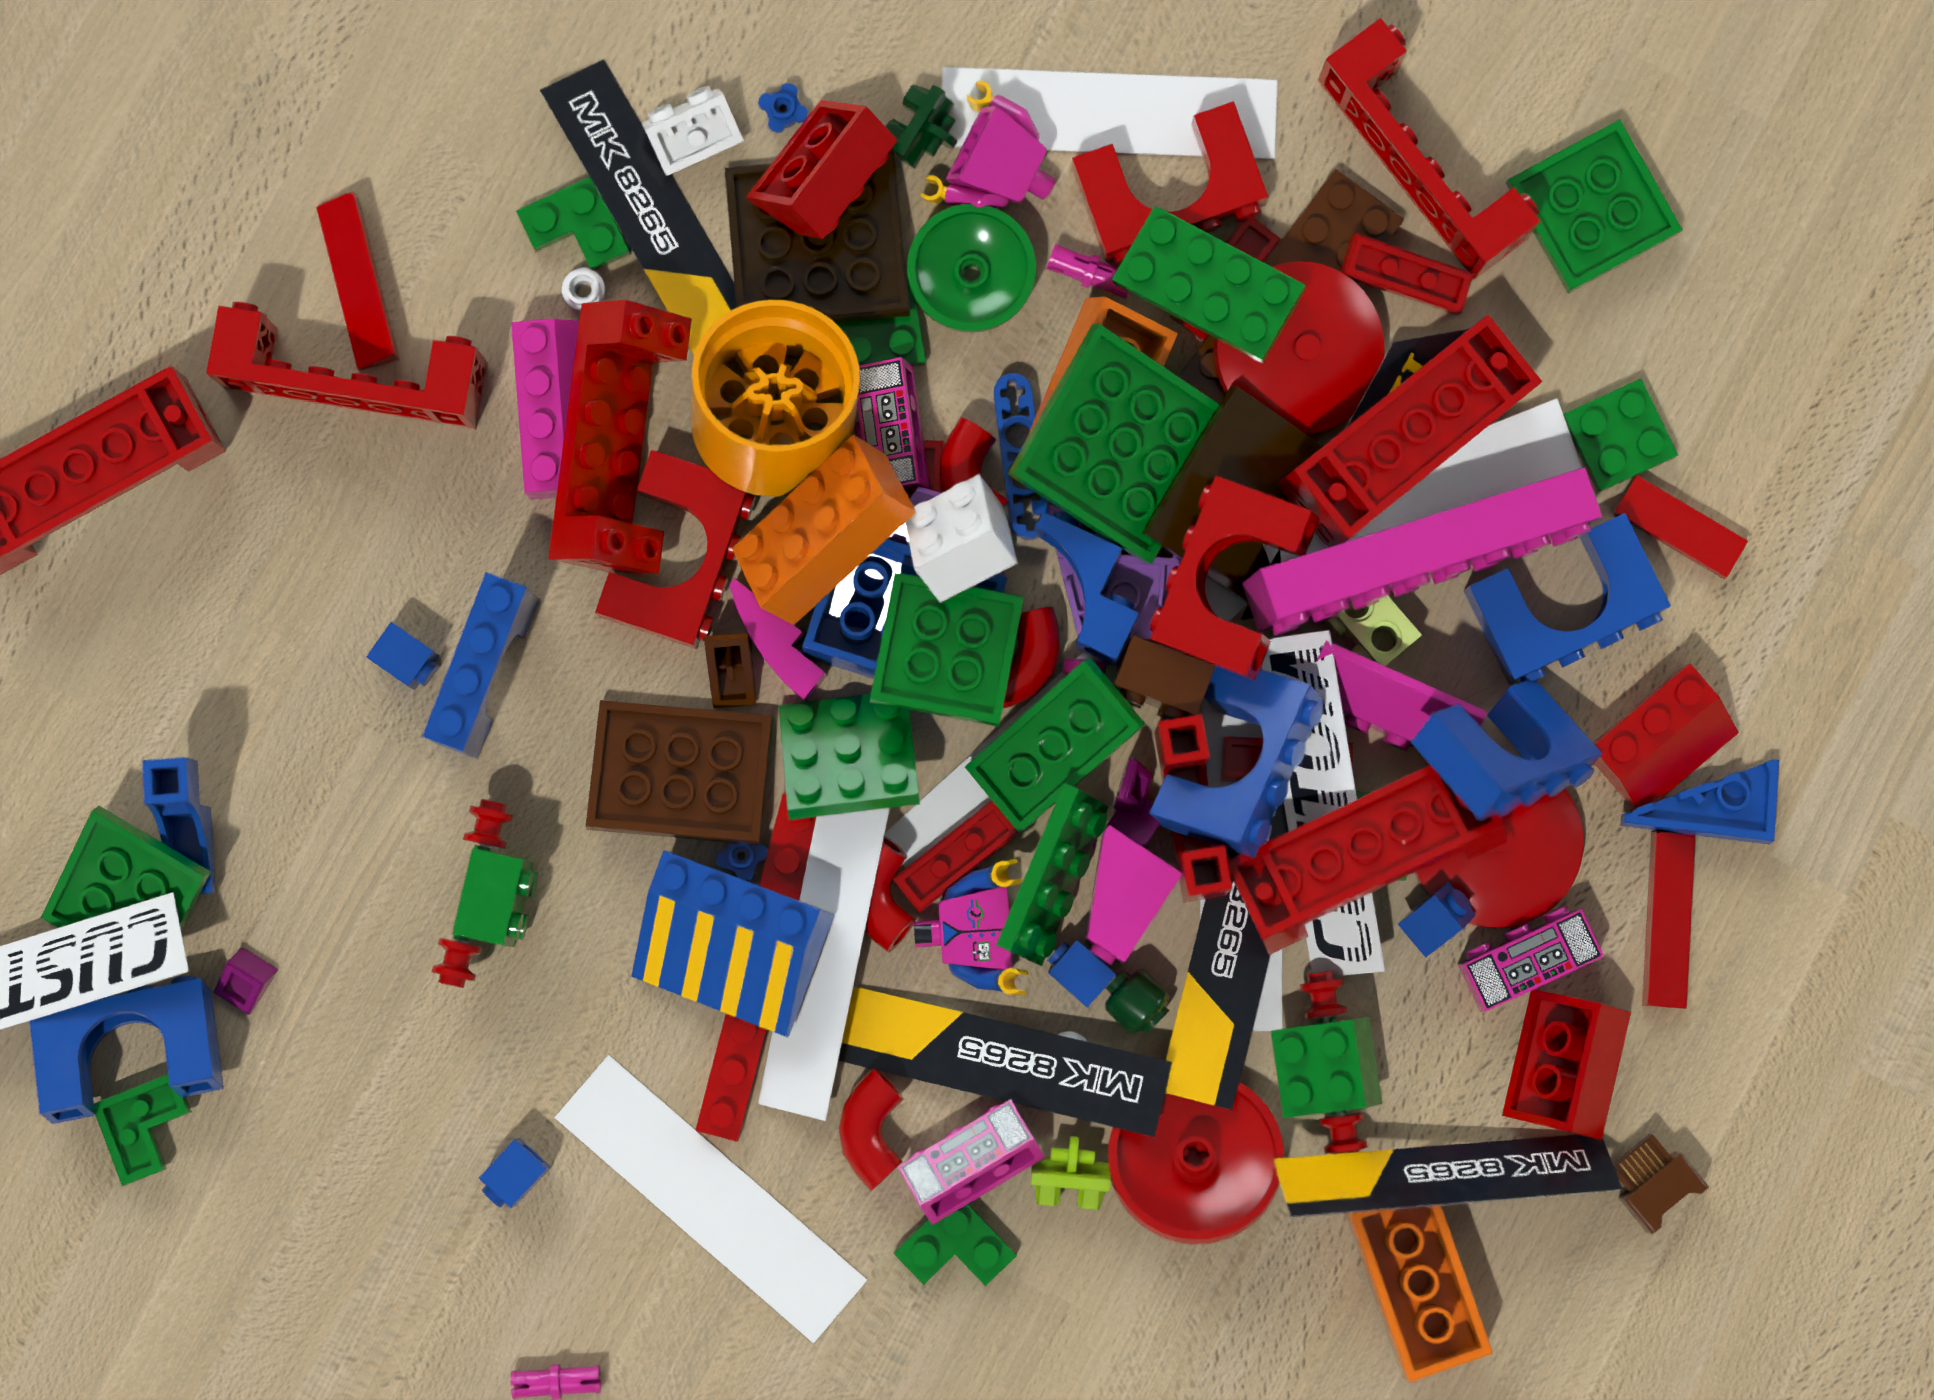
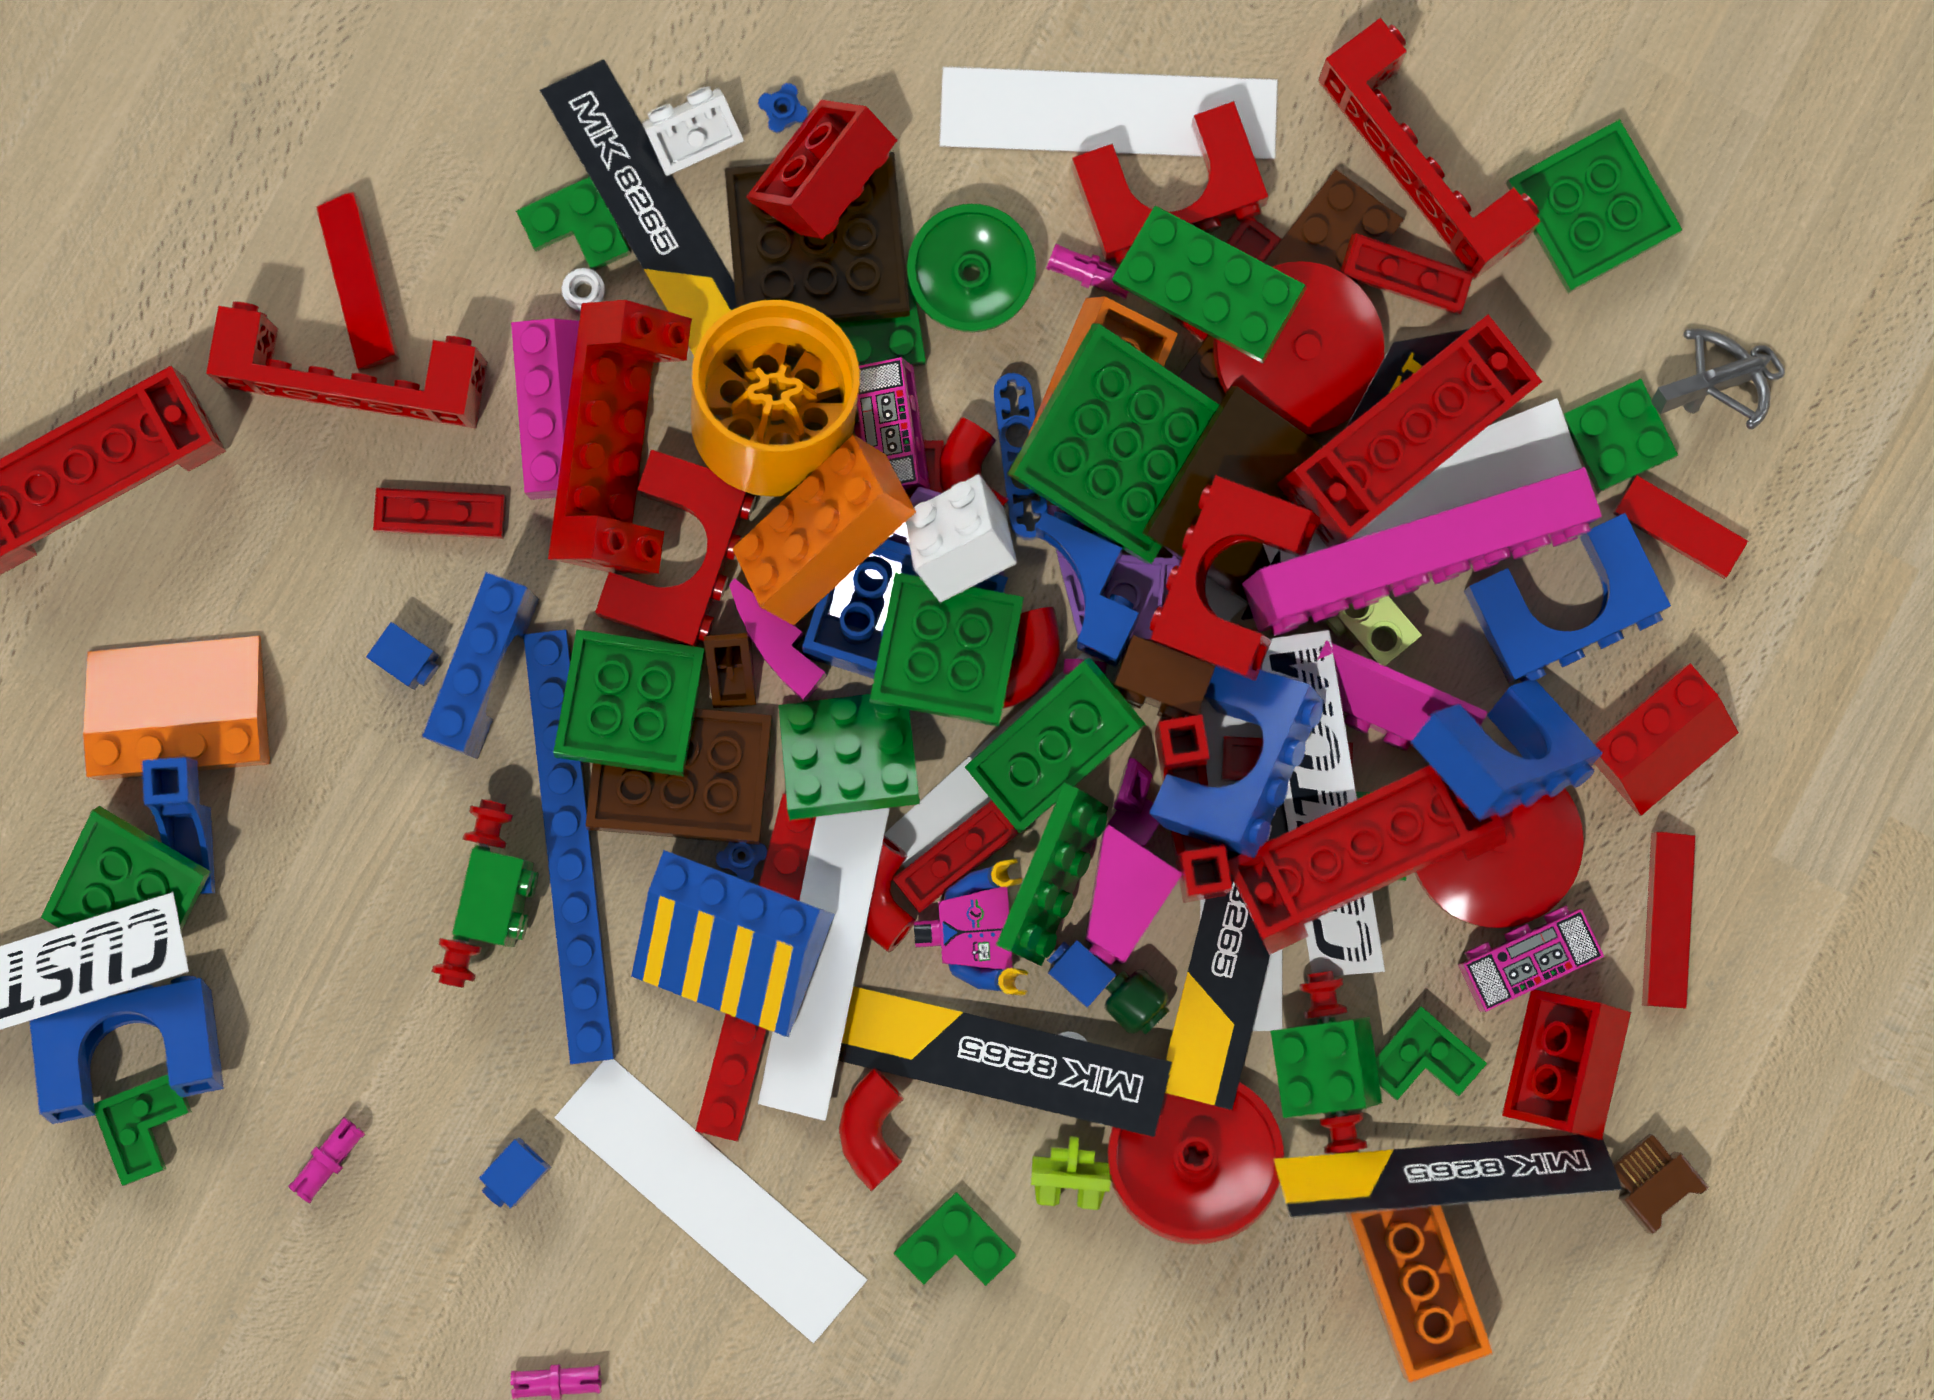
magenta slope [213,948,277,1015] -> none
dark green hips [886,84,957,169] -> none
brick [898,1099,1045,1225] -> none
dark pink torso [920,81,1056,210] -> none
blue brick [1398,882,1476,958] -> none
blue wing [1620,759,1779,845] -> none
none -> slope [83,636,270,780]
none -> dark pink pin [288,1117,365,1203]
none -> red tile [373,488,506,539]
none -> blue plate [523,629,615,1064]
none -> green plate [553,629,705,777]
none -> green plate [1376,1006,1487,1101]
none -> flat silver piece [1651,329,1785,430]

